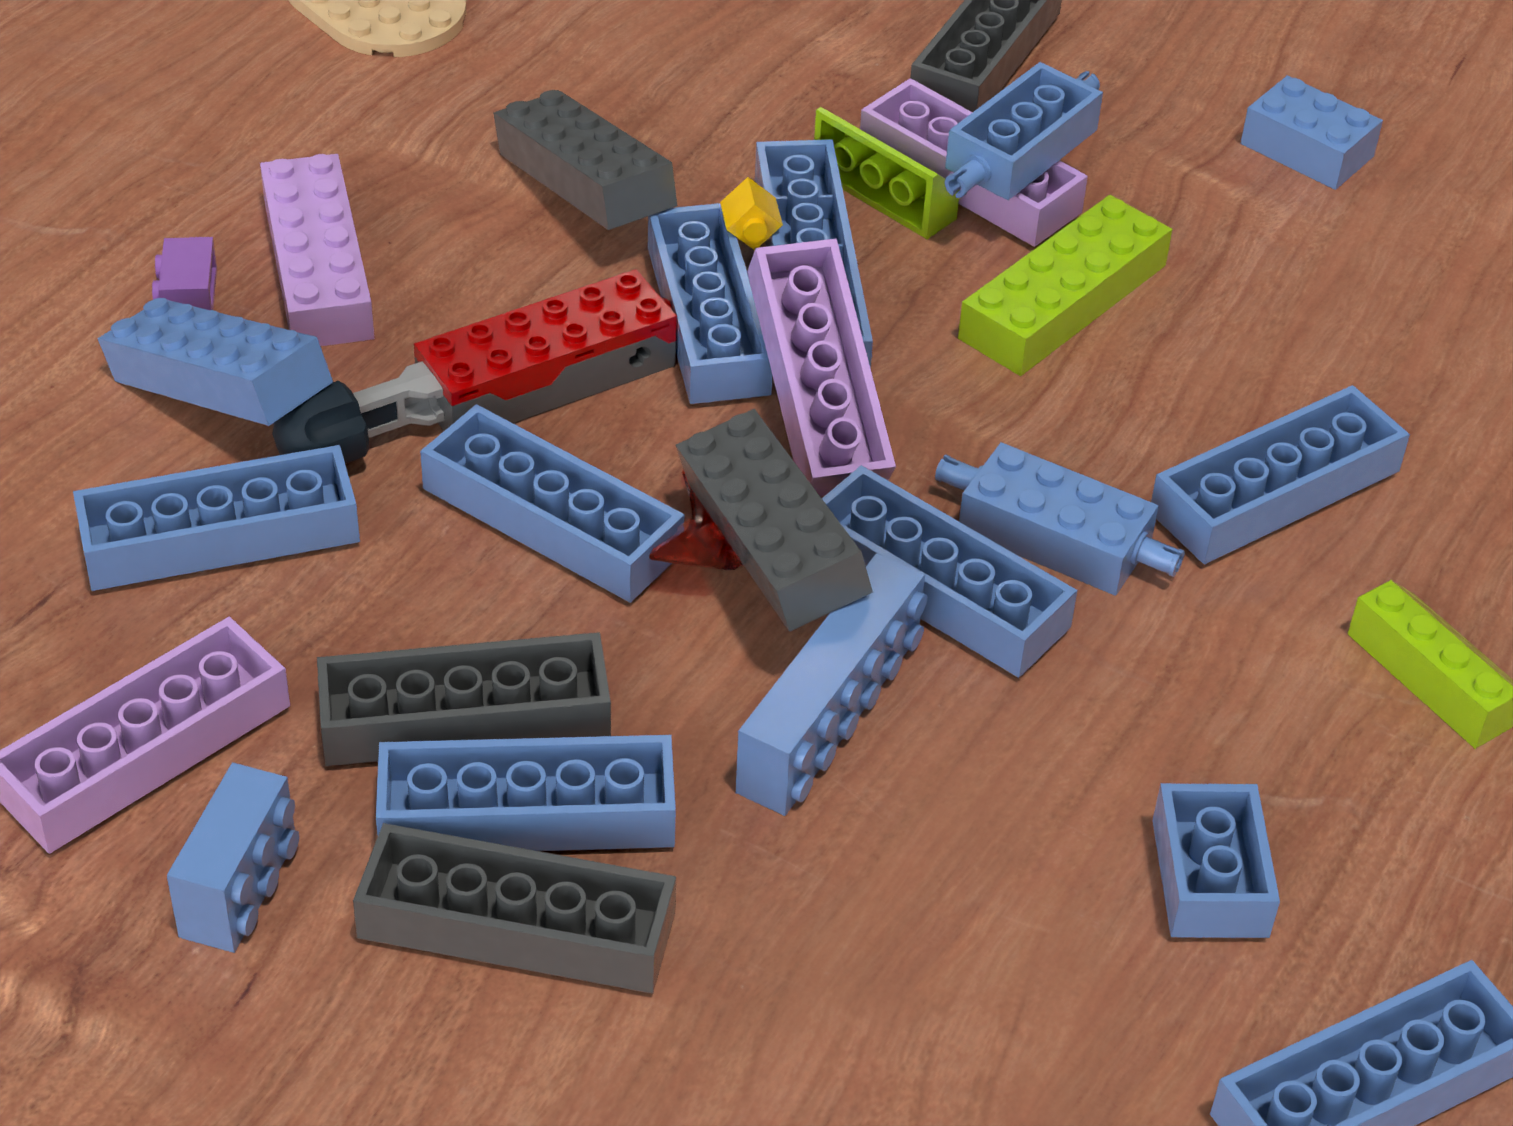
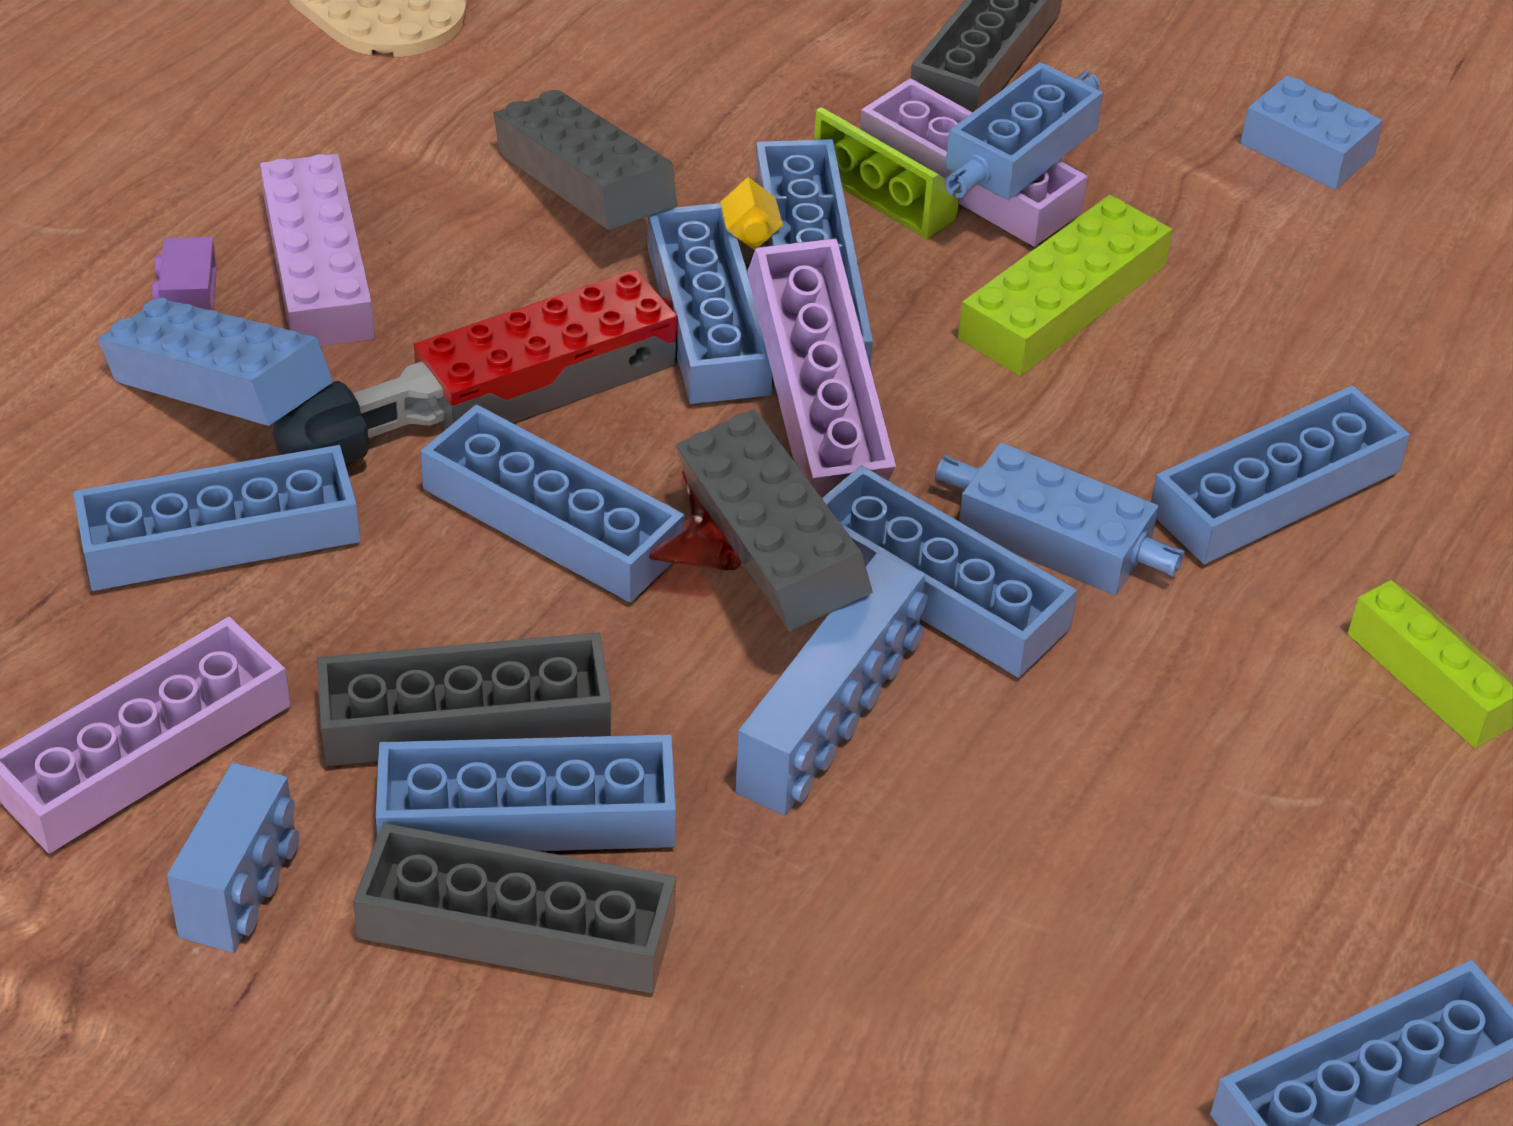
medium blue brick [1152,783,1280,938] -> none

